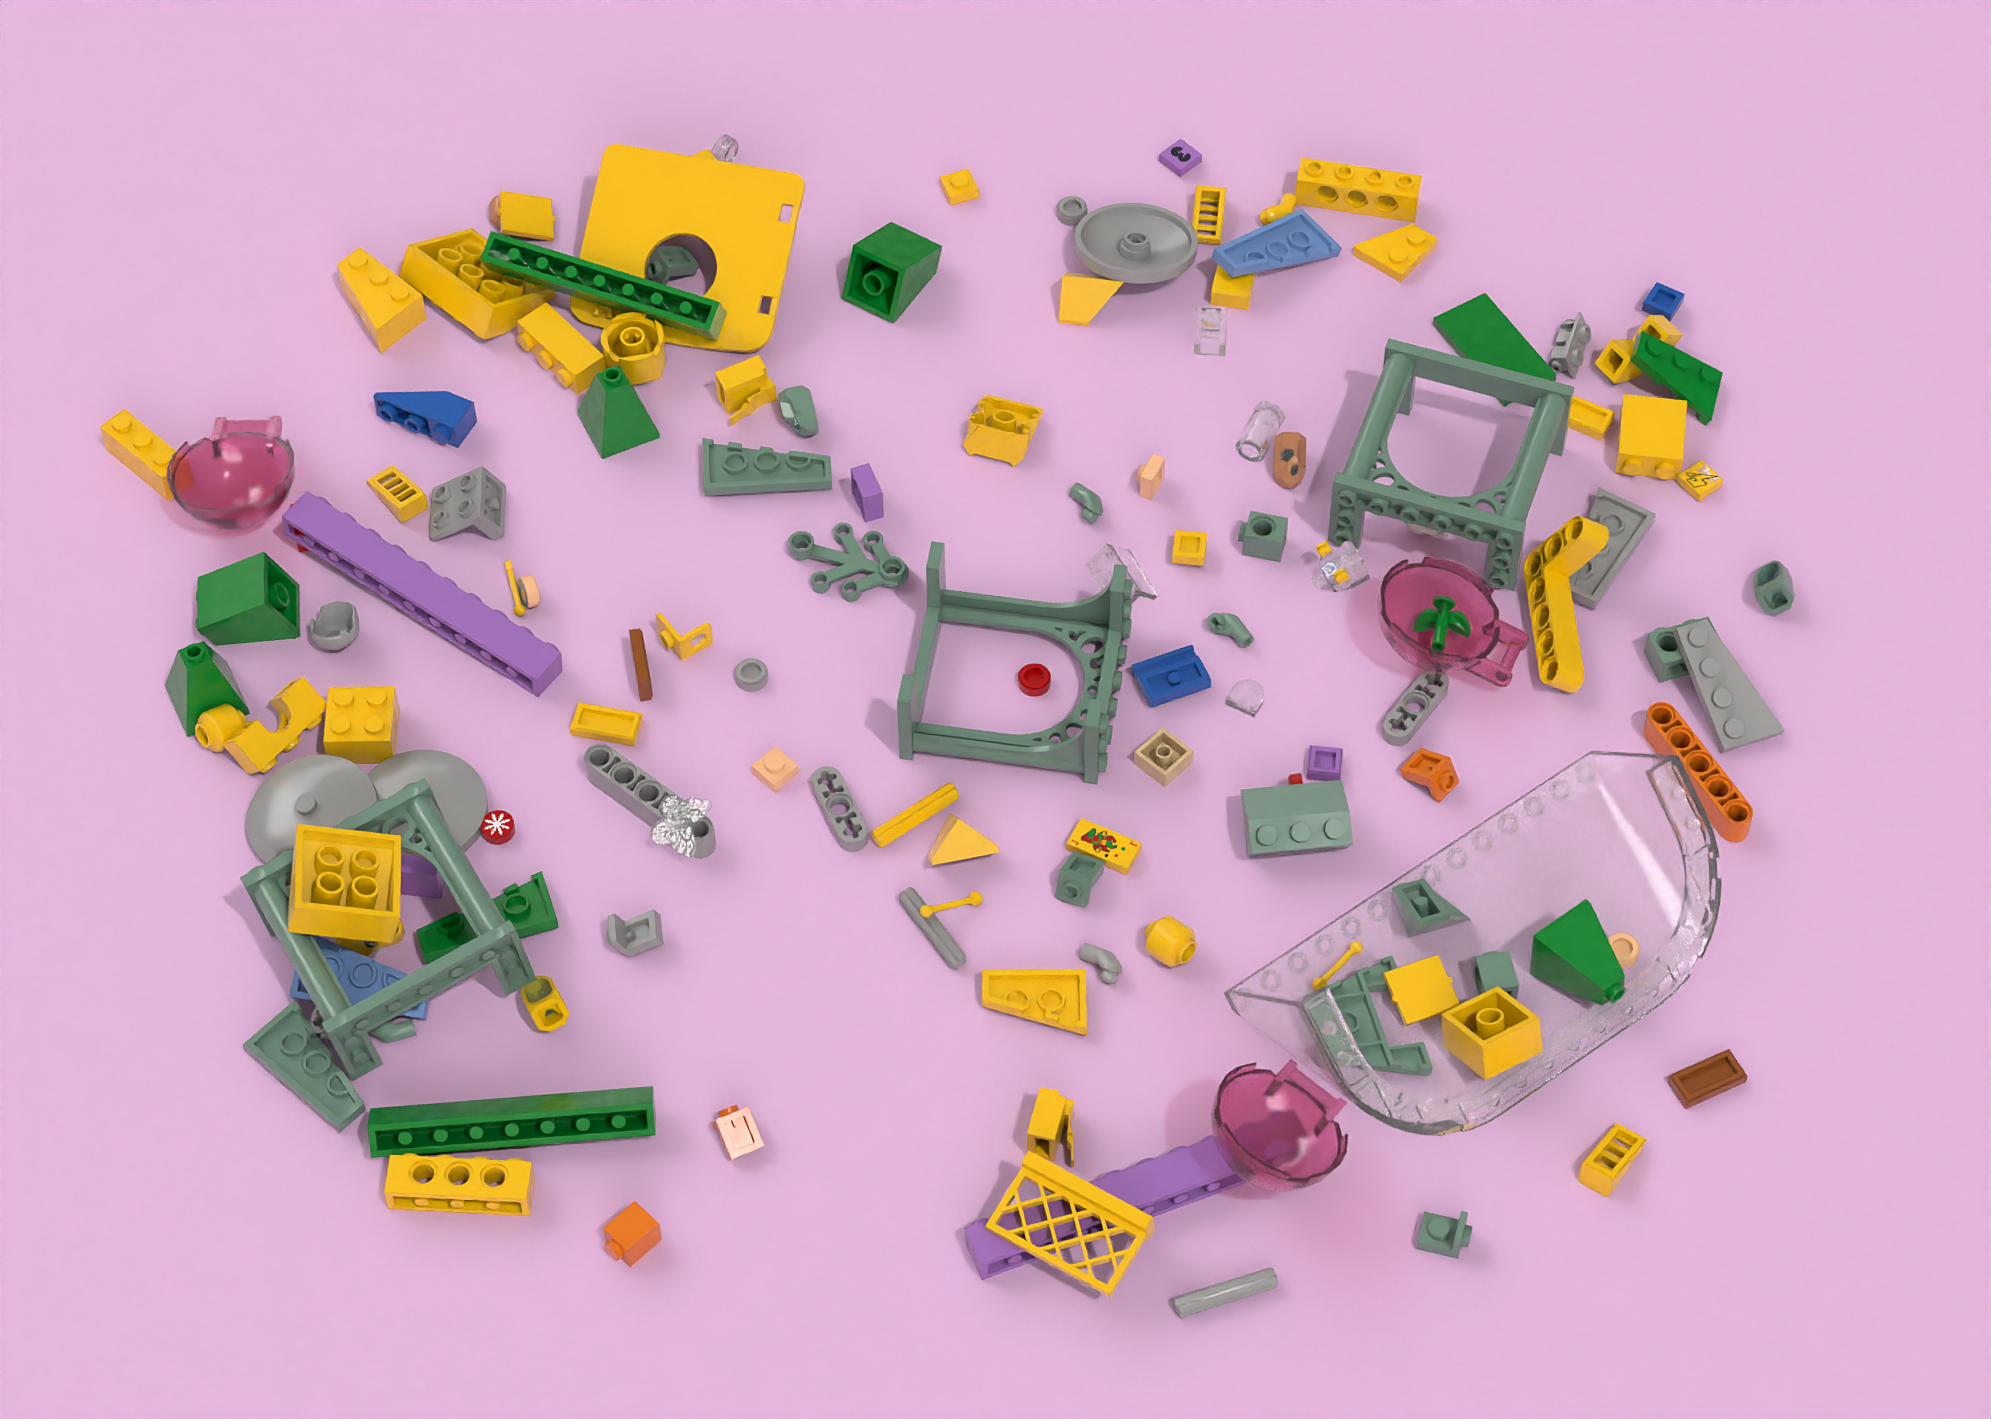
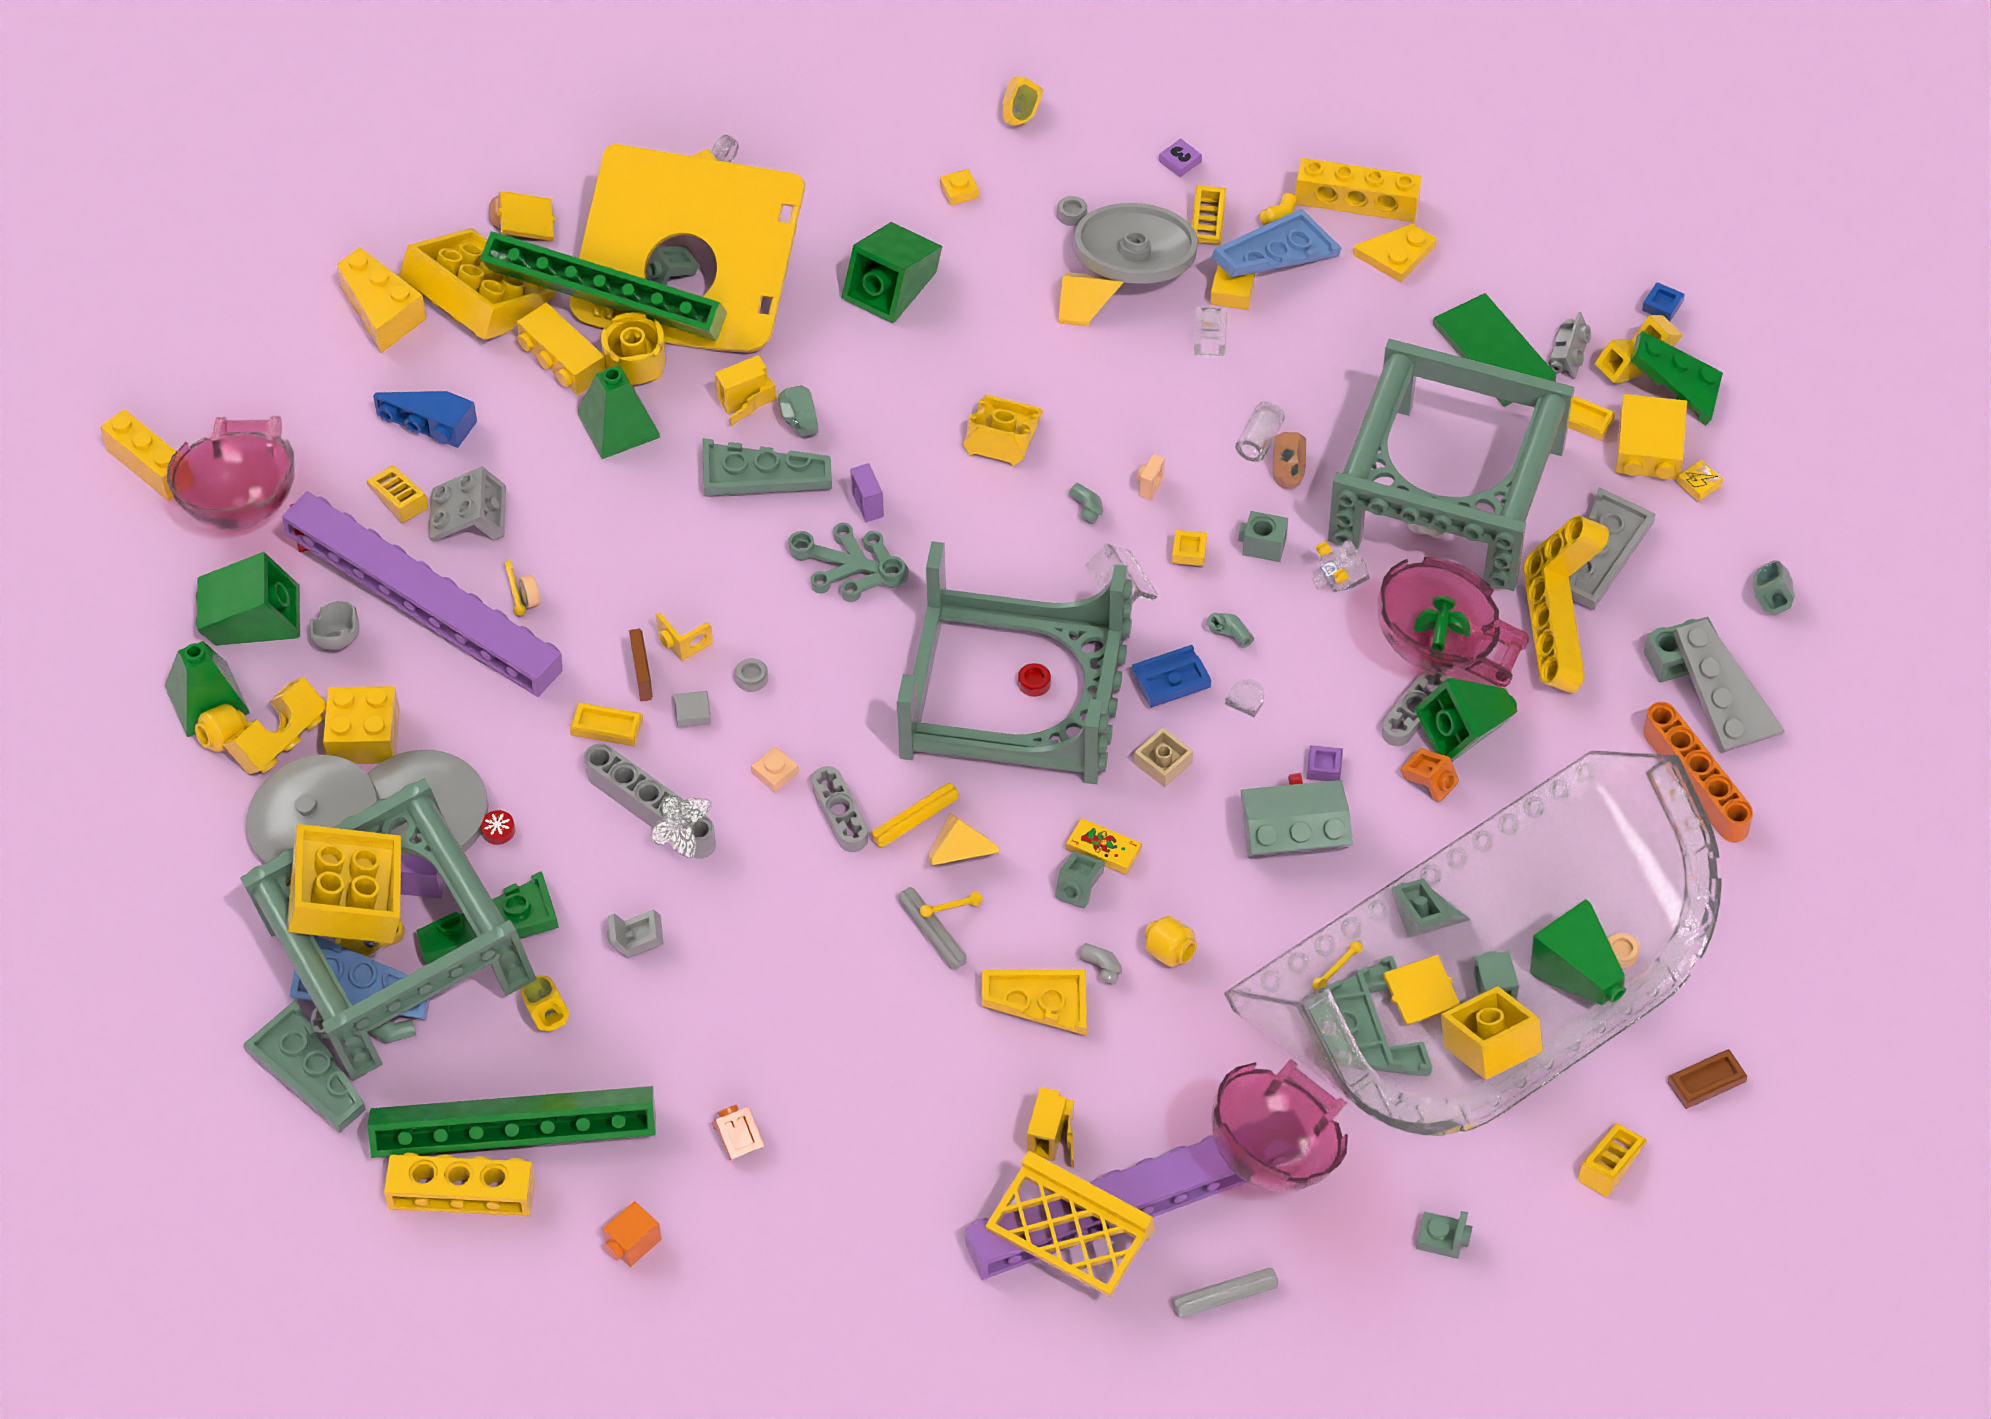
none -> light grey tile [675,691,711,728]
none -> rock [1002,76,1043,126]
none -> green slope [1414,678,1518,762]

